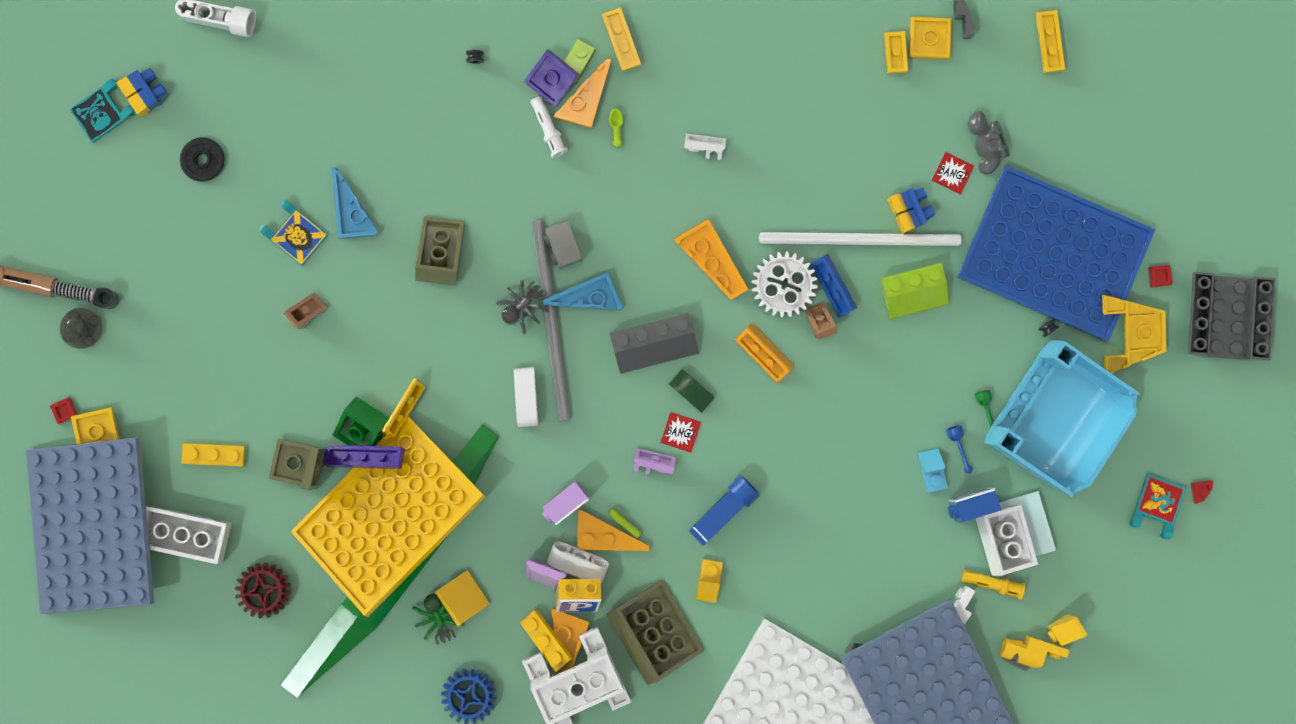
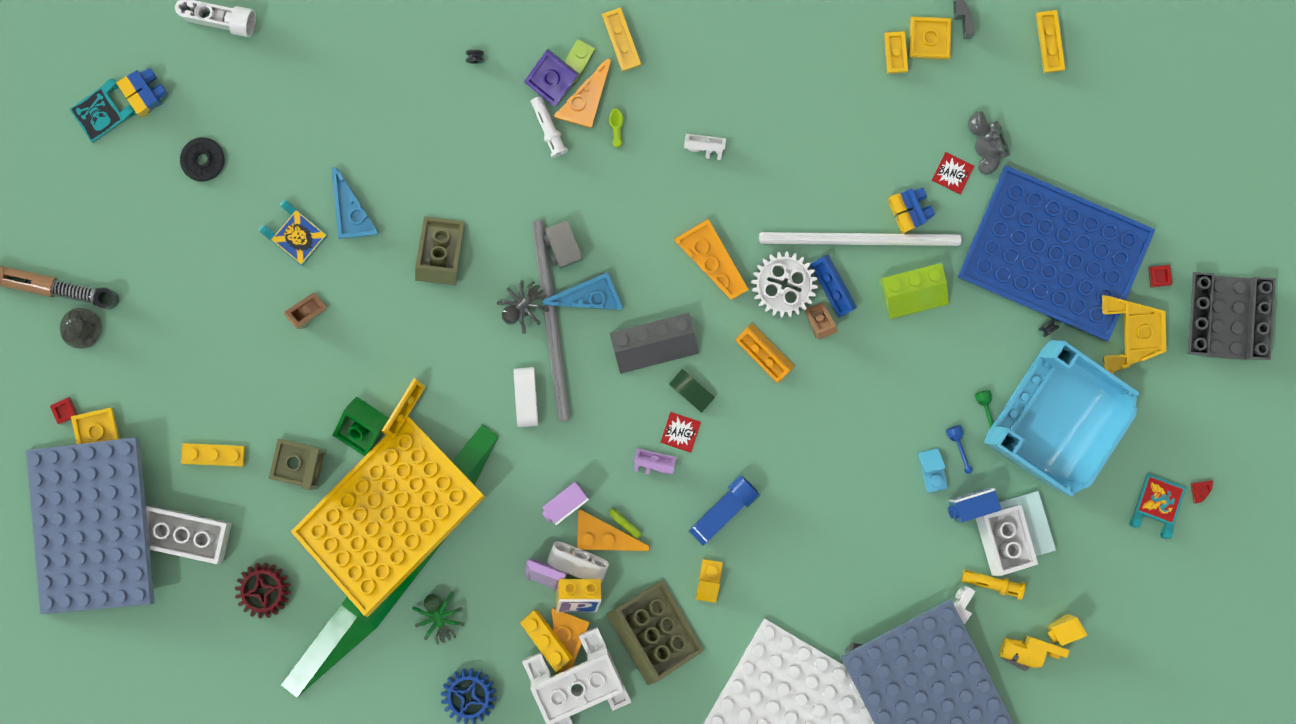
dark purple plate [324,445,405,469] -> none
yellow tile [435,570,490,626] -> none

